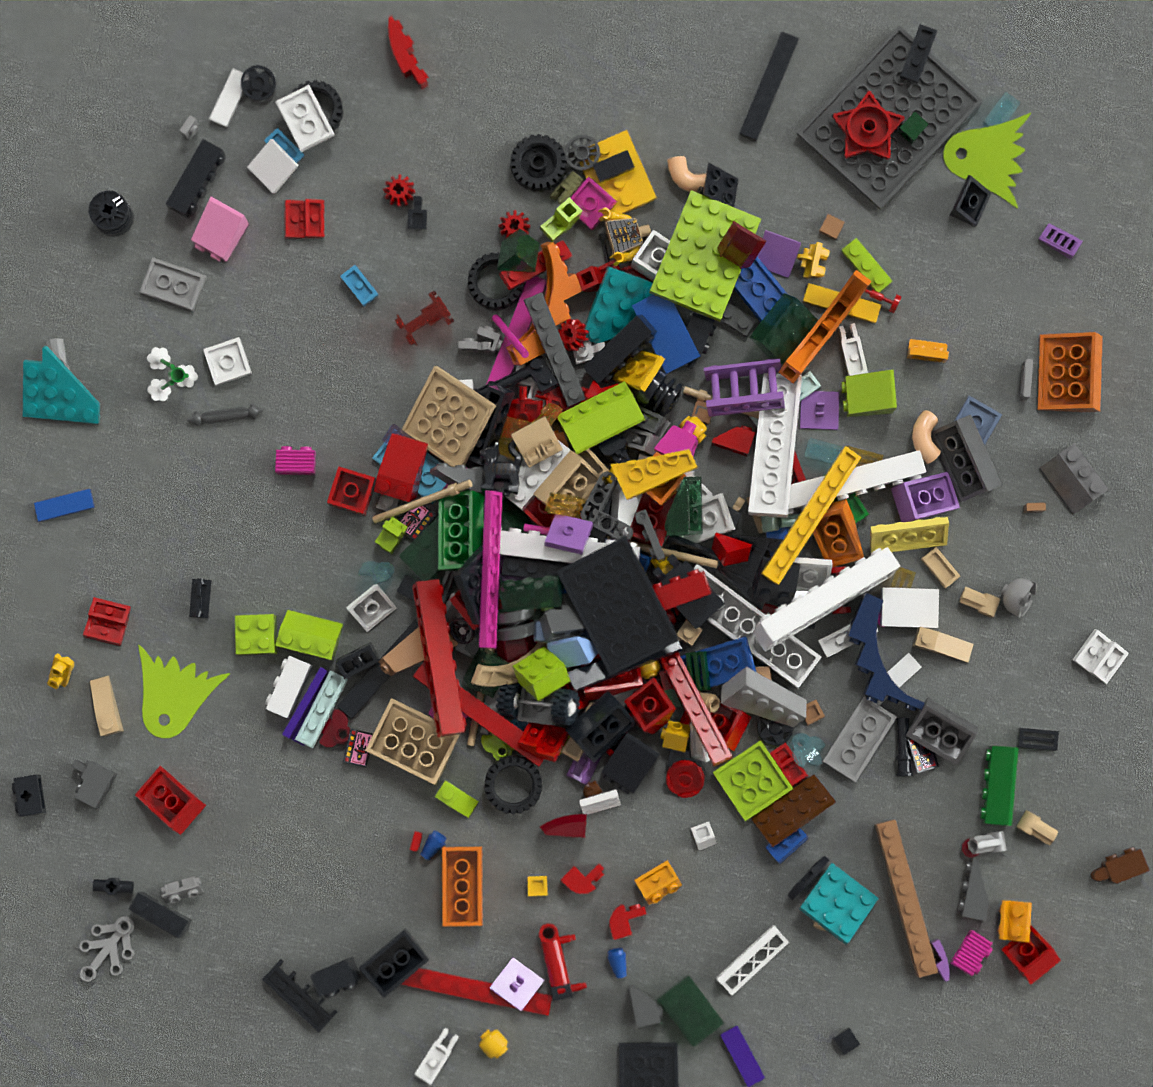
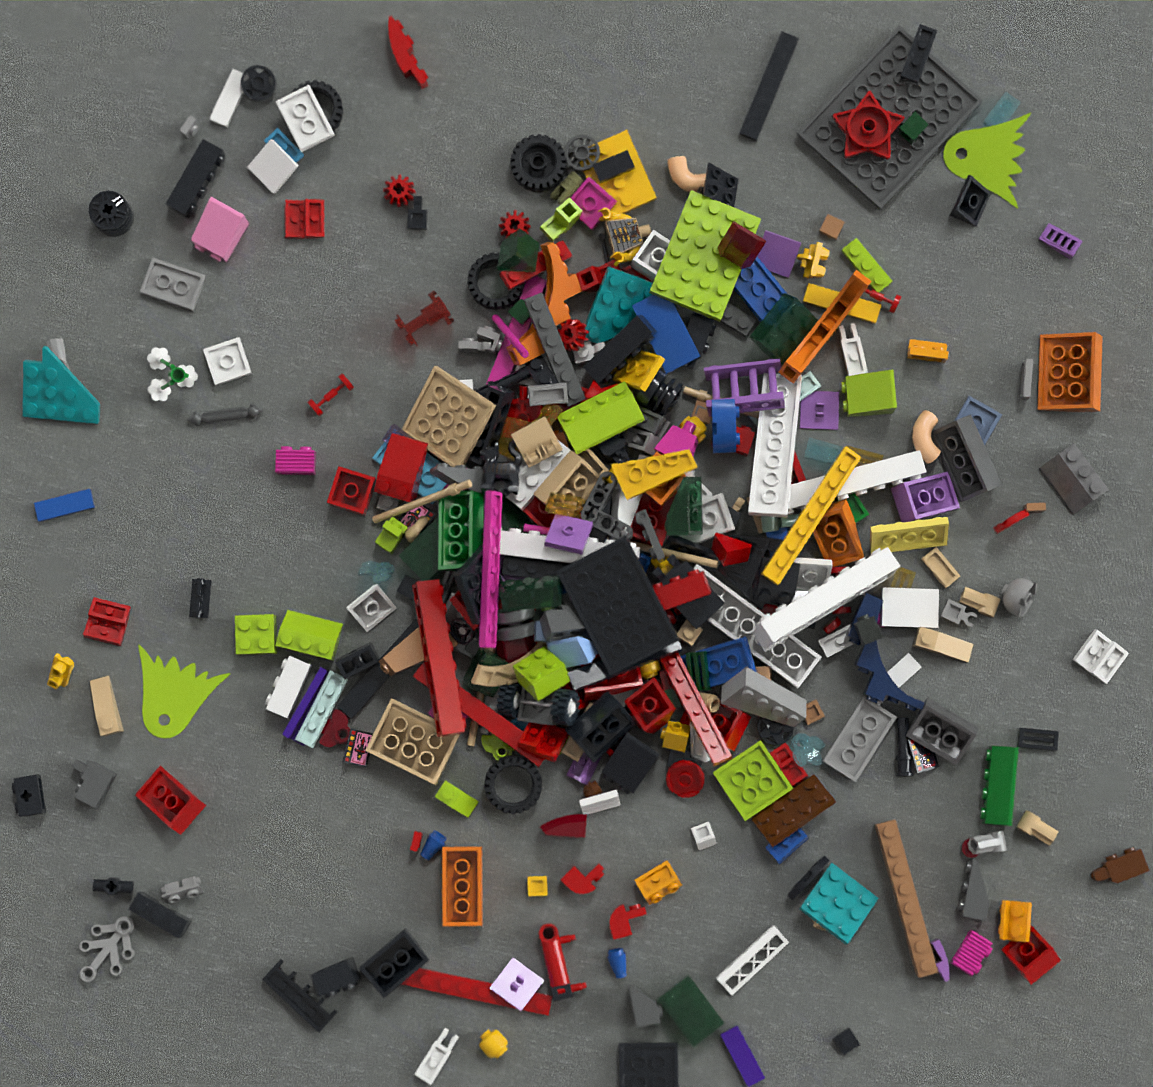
dark azure plate [340,265,379,307] -> none
none -> red wheel [307,373,354,417]
none -> tan arm [405,516,428,542]
none -> dark green tile [508,298,530,326]
none -> light grey tile [528,383,568,406]
none -> blue brick [711,399,740,453]
none -> red tile [822,616,841,634]
none -> pearl dark grey brick [853,614,883,645]
none -> light grey plate [940,599,977,627]
none -> red tile [993,509,1030,535]

